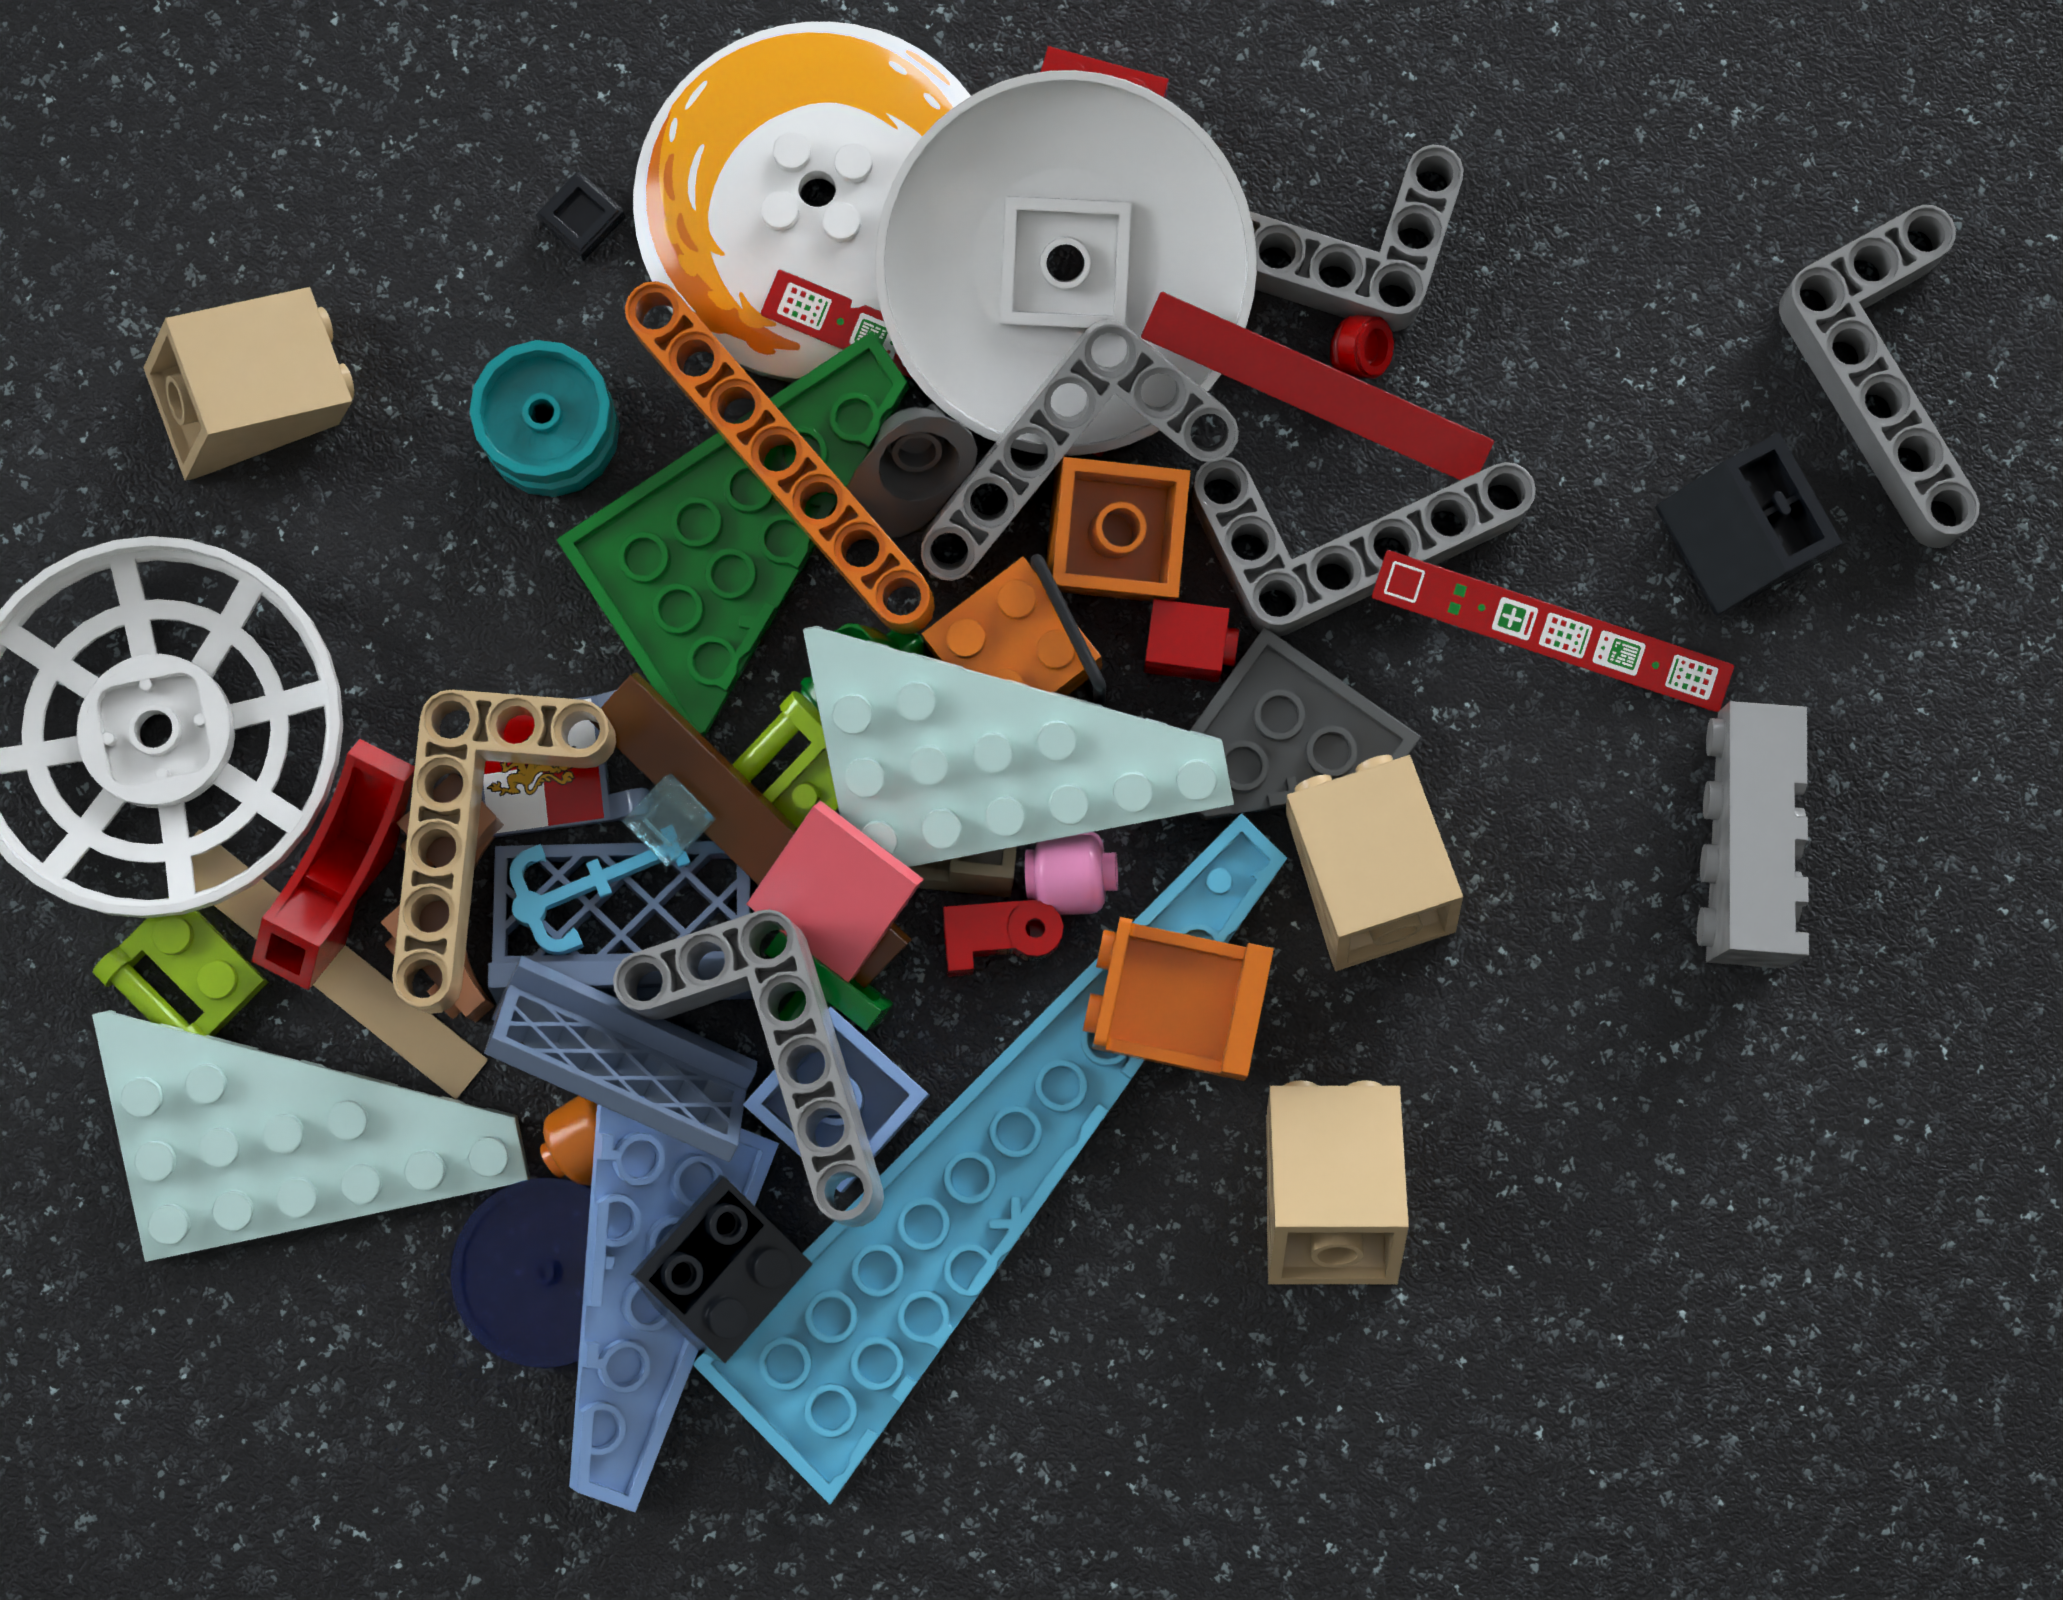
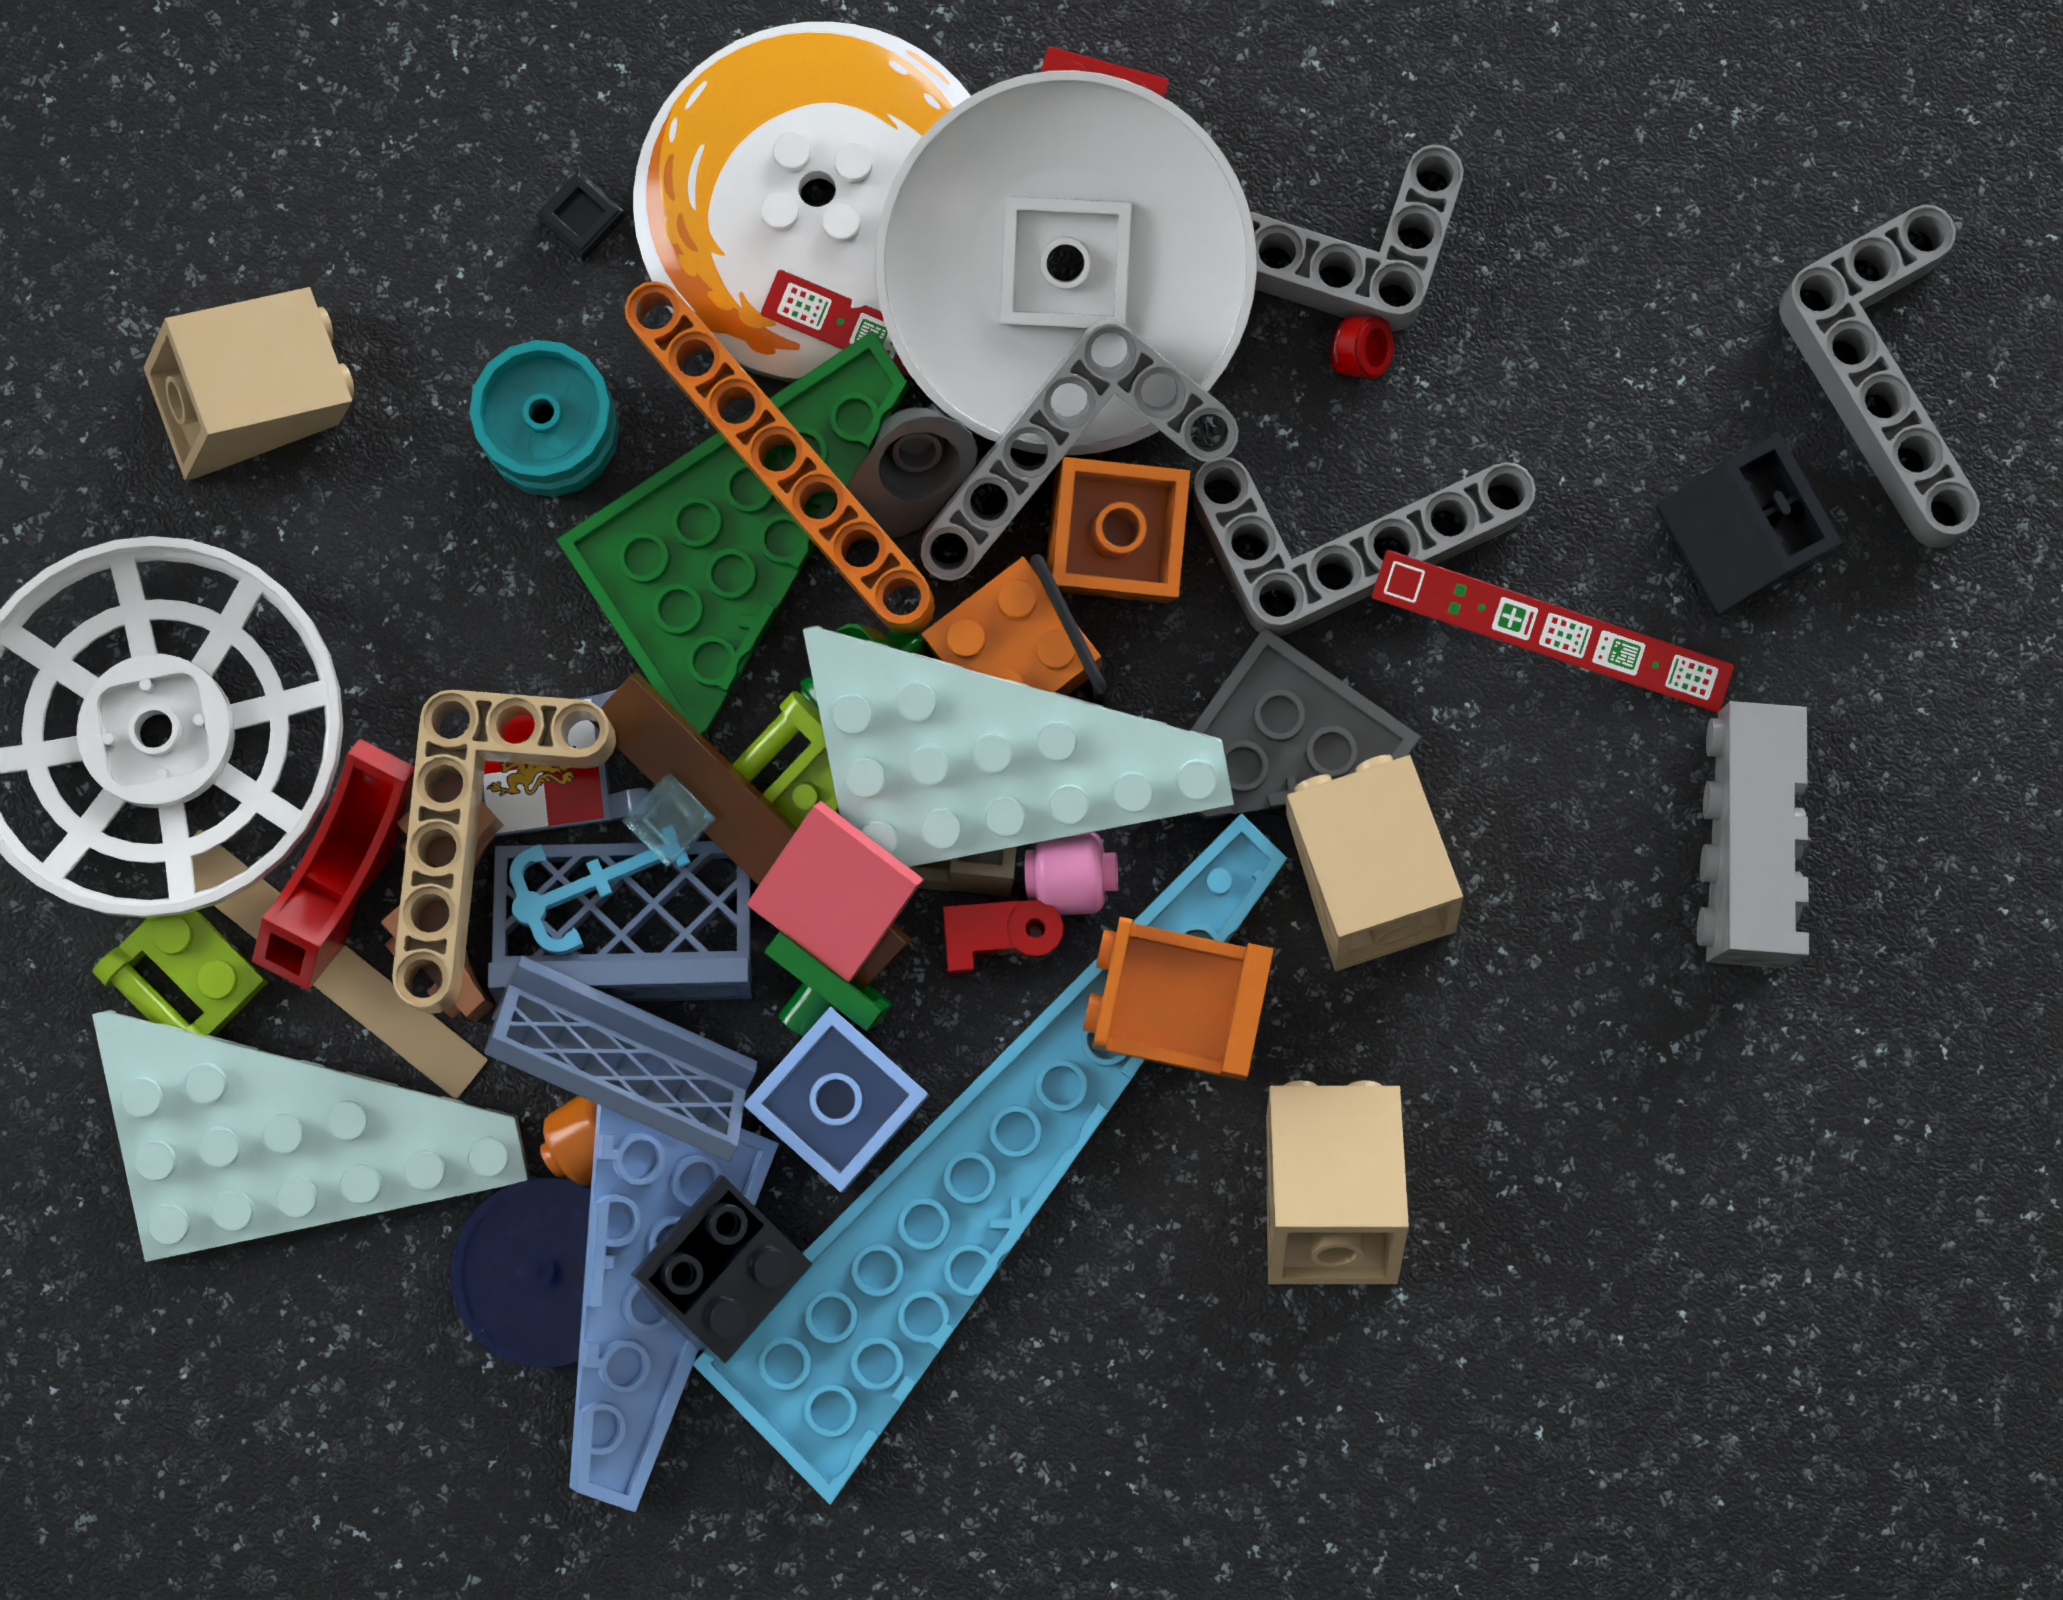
light grey beam [613,909,884,1227] -> none
red sticker [1141,292,1494,480] -> none
red brick [1143,599,1239,682] -> none

